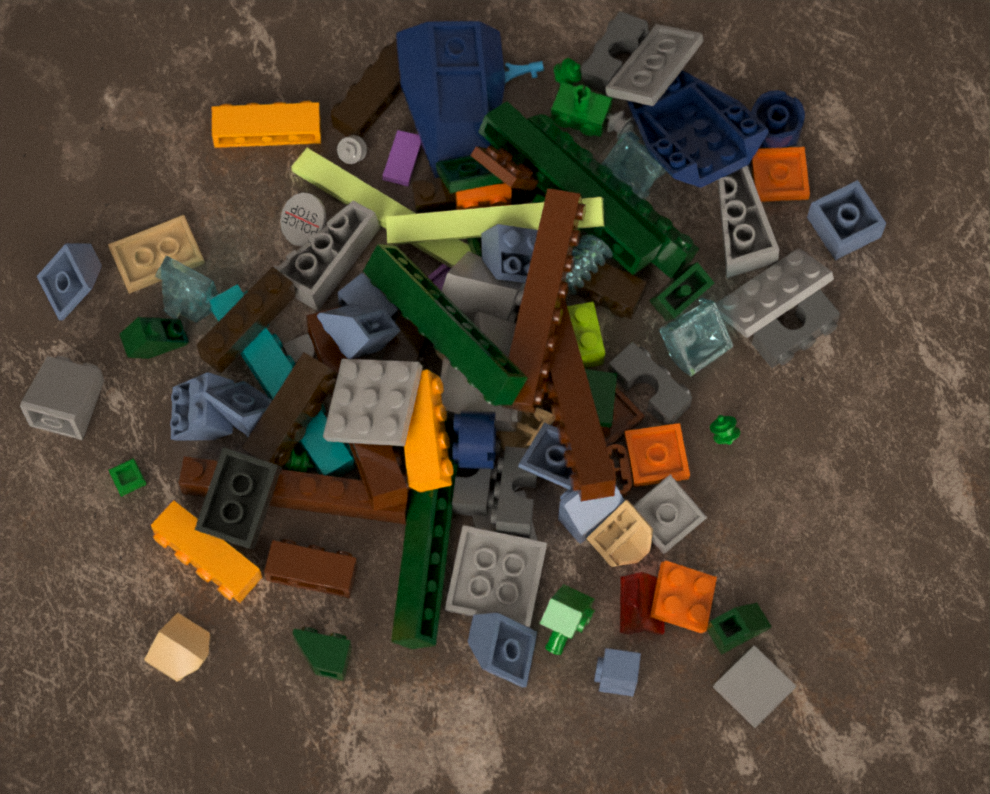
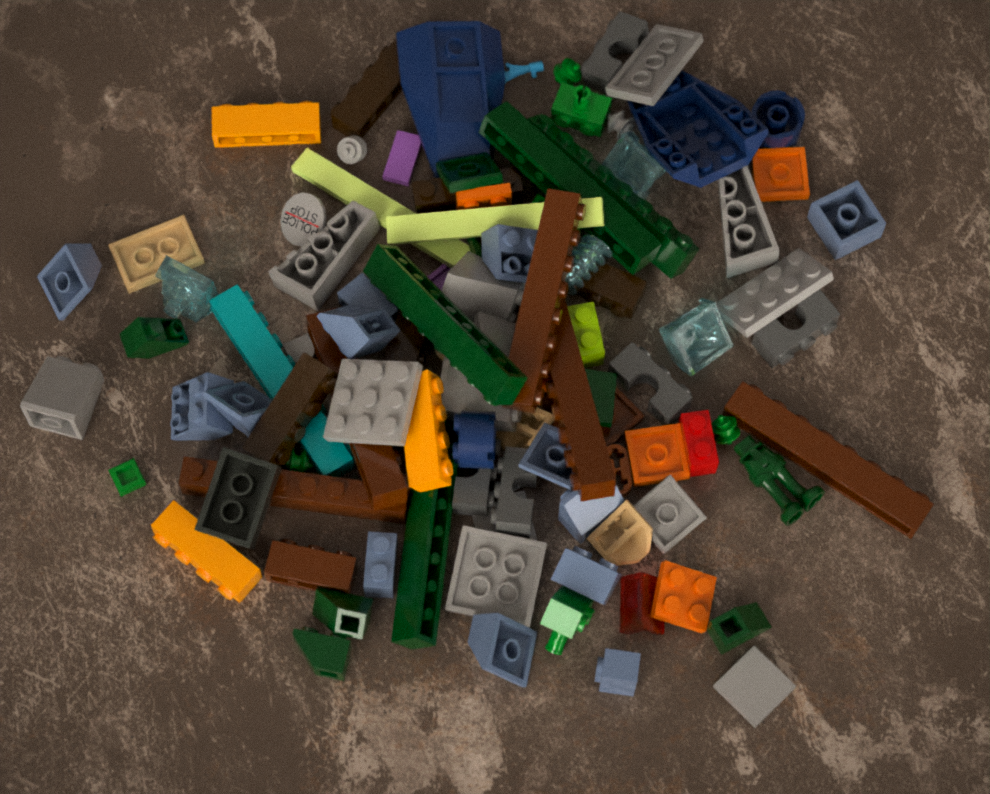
tan slope [144,613,210,682] -> none
dark brown brick [196,266,296,374] -> none
reddish brown plate [470,146,539,190] -> none
dark green brick [649,262,714,321] -> none
none -> dark green slope [312,587,373,640]
none -> sand blue brick [363,532,398,598]
none -> sand blue slope [551,546,622,605]
none -> red brick [679,410,719,477]
none -> reddish brown brick [722,381,934,539]
none -> dark green piece [733,435,825,526]

